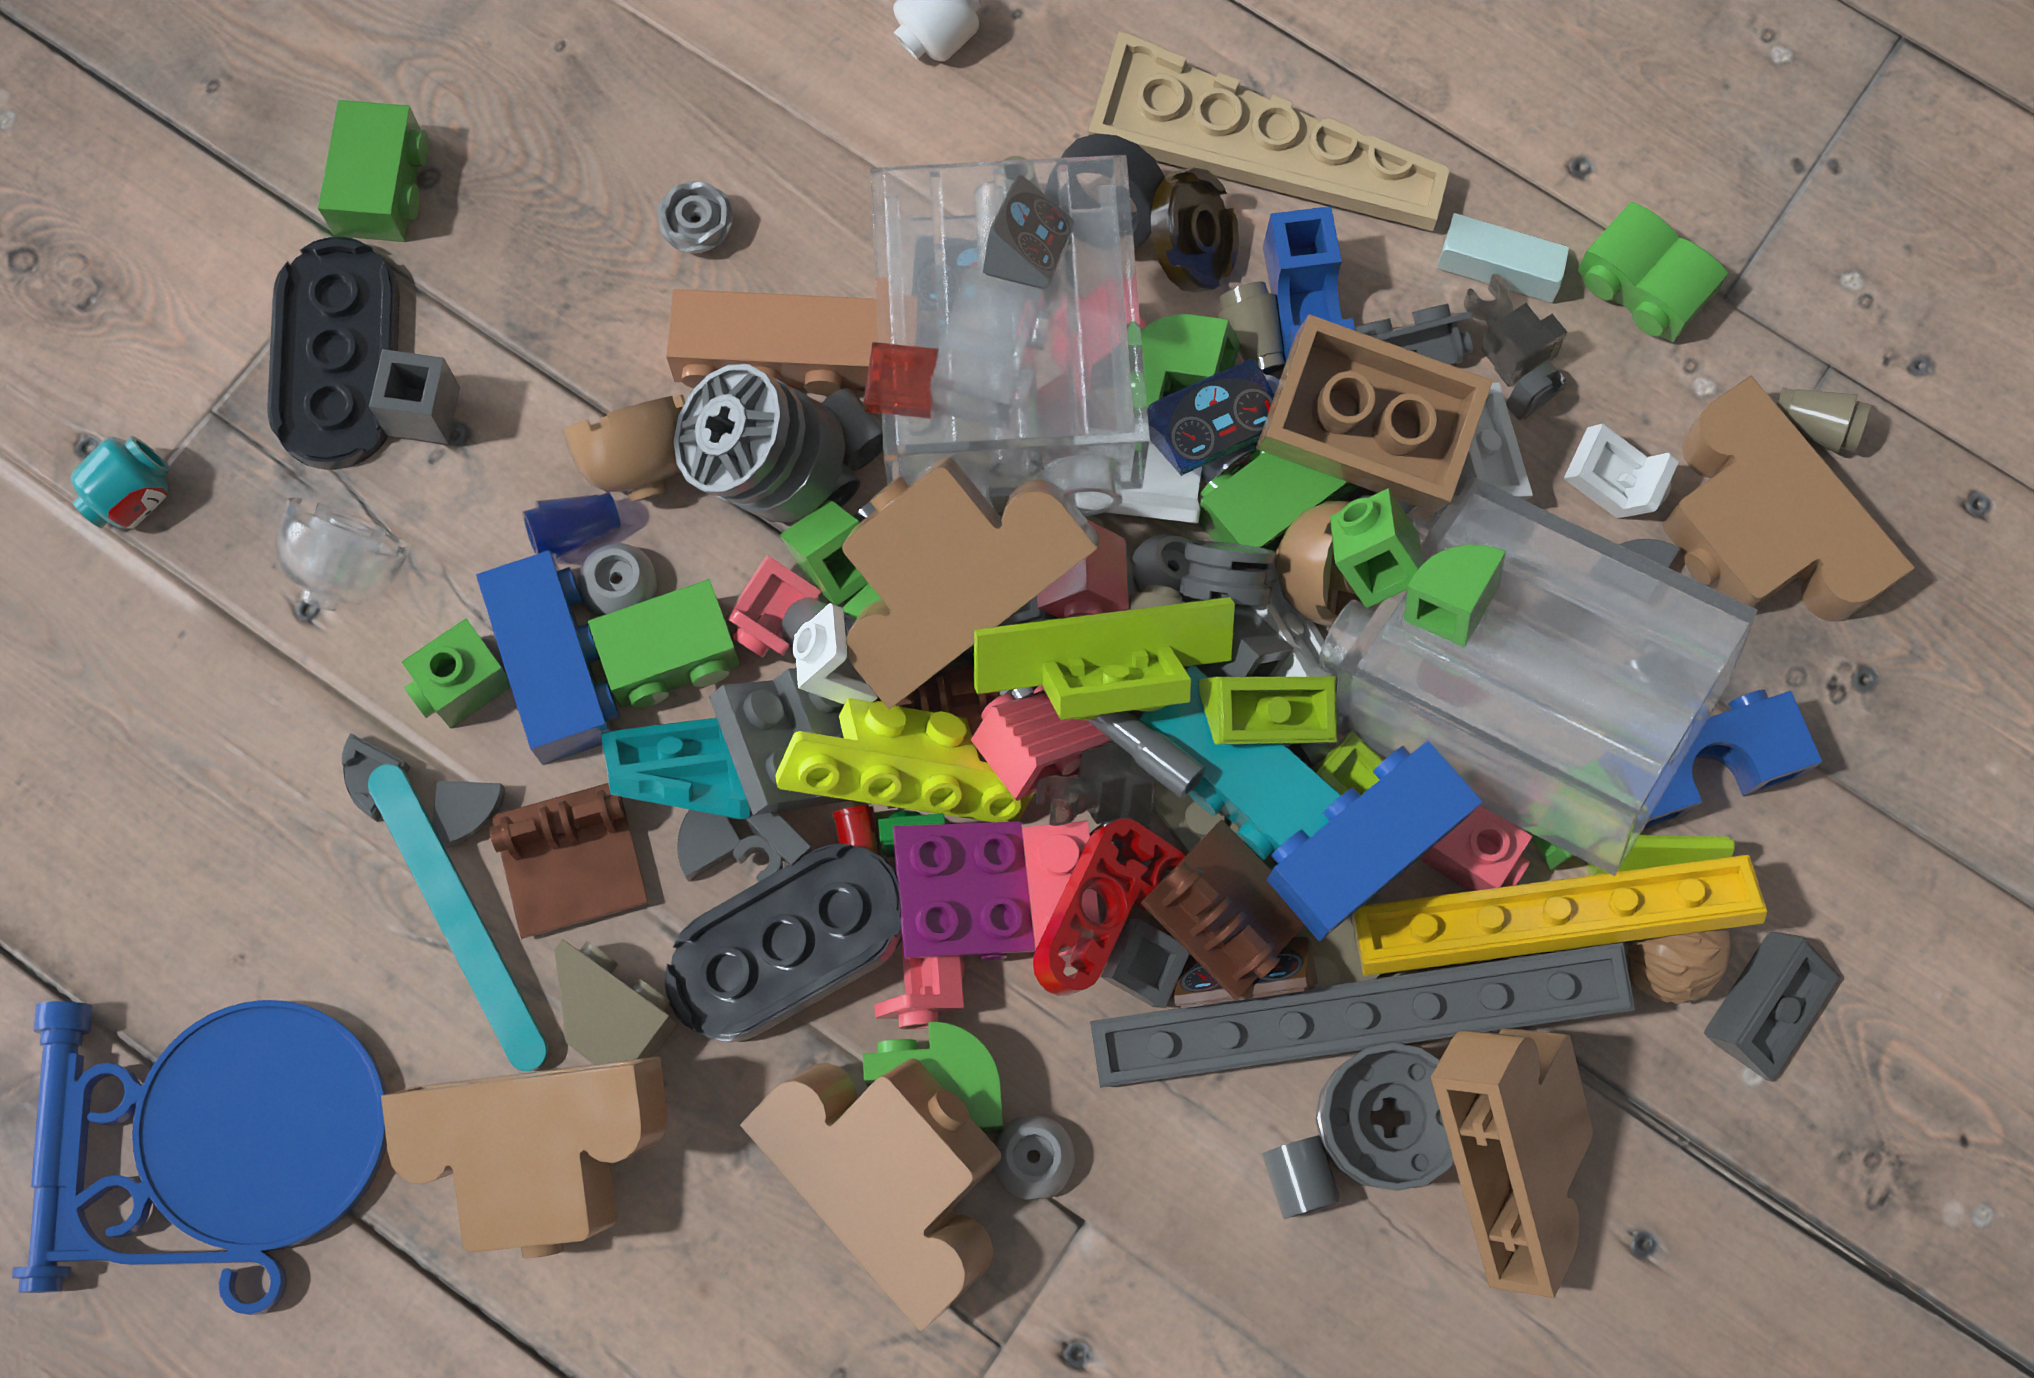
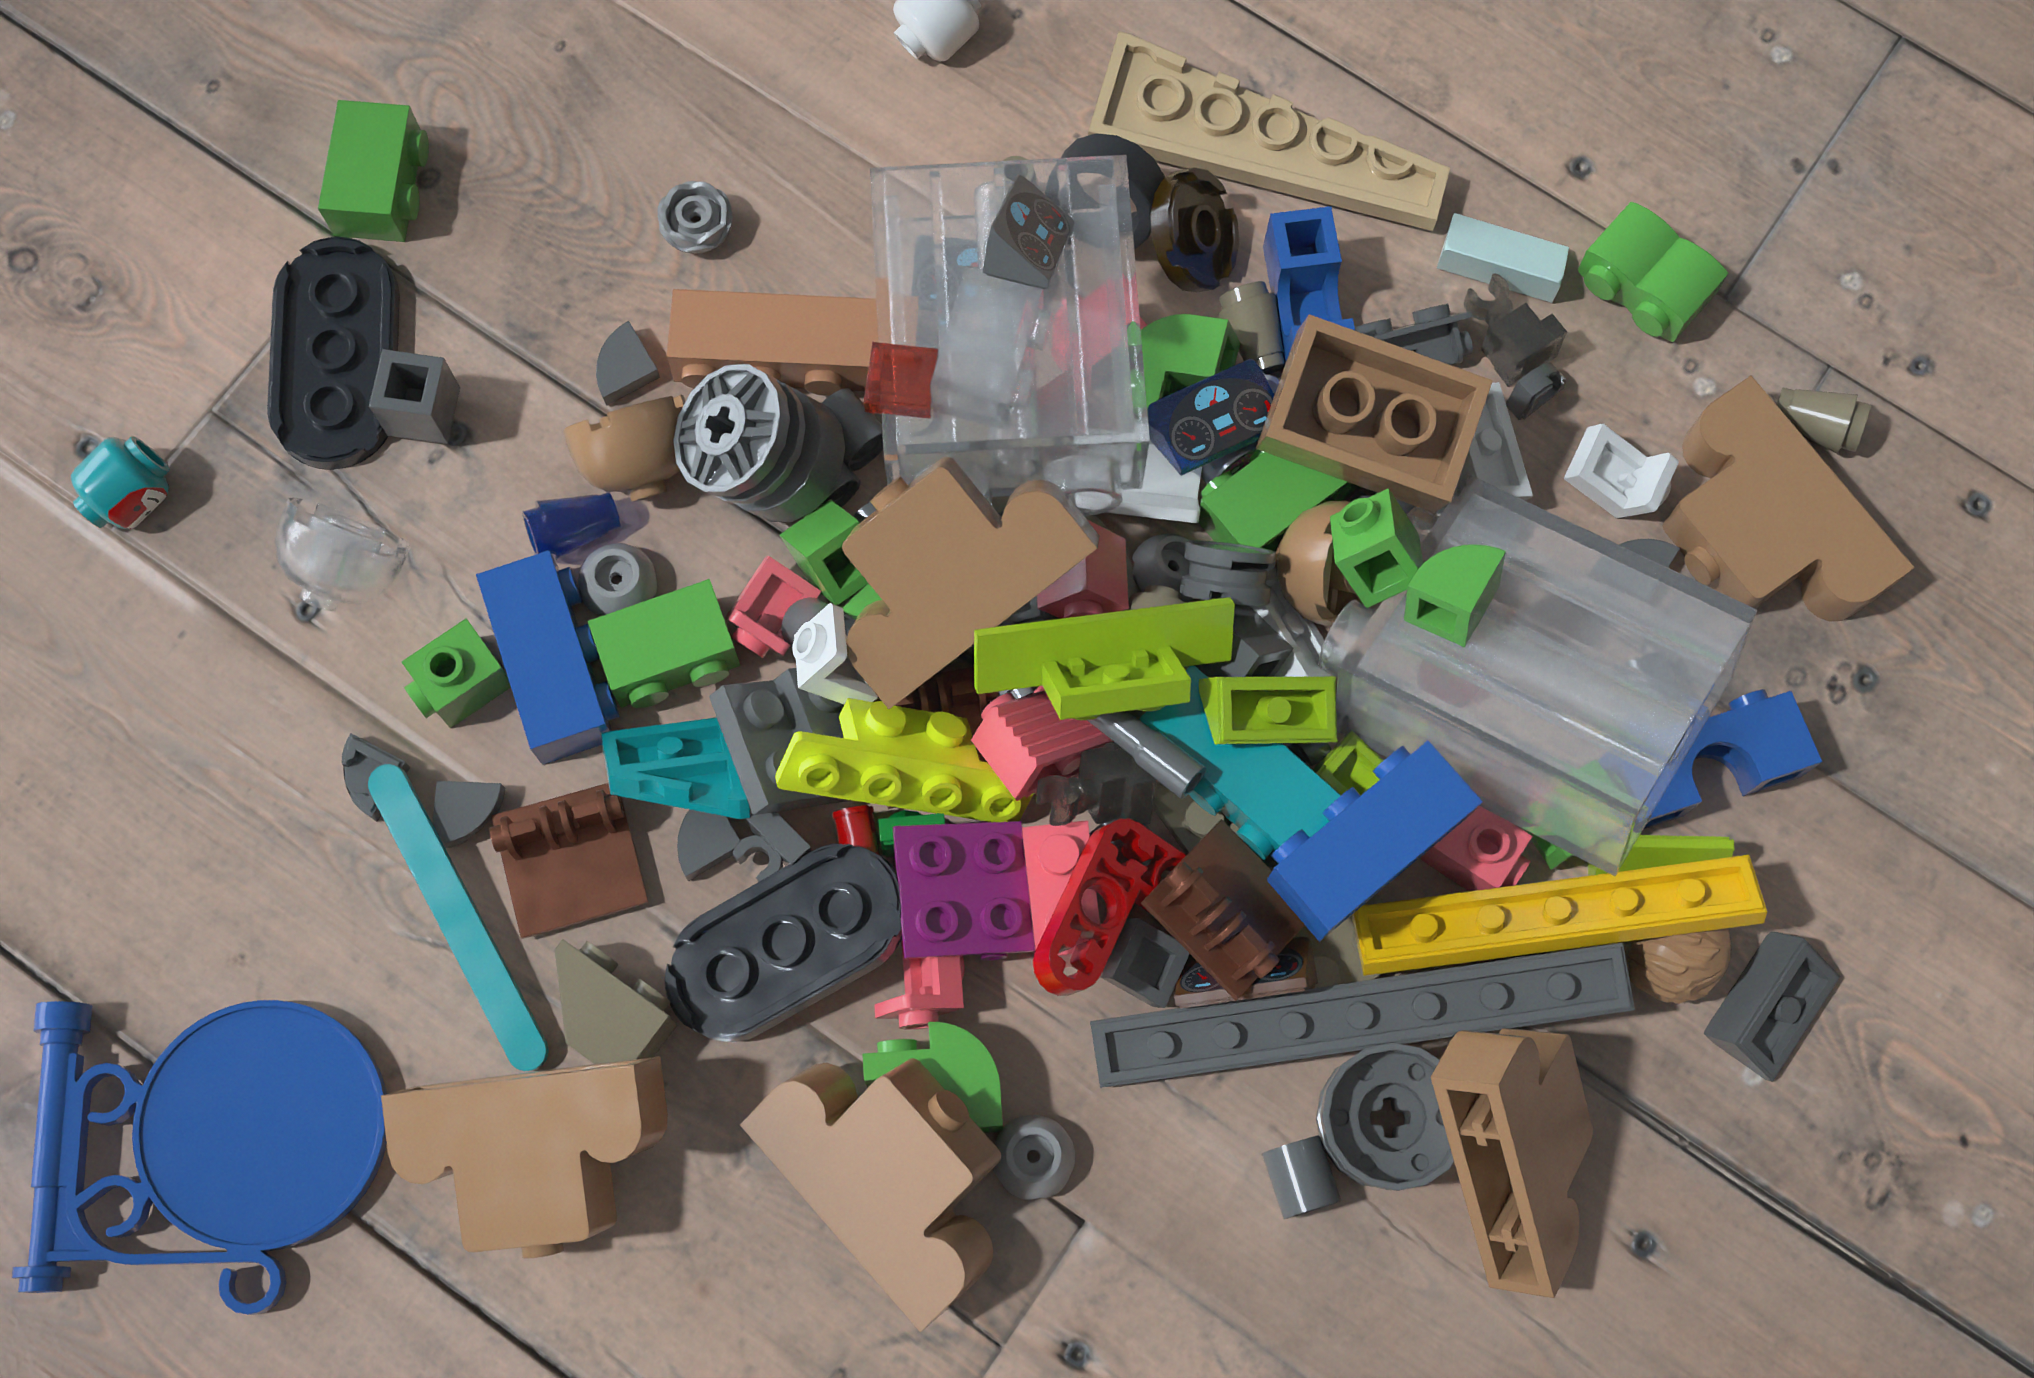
none -> dark grey tile [596,321,660,406]

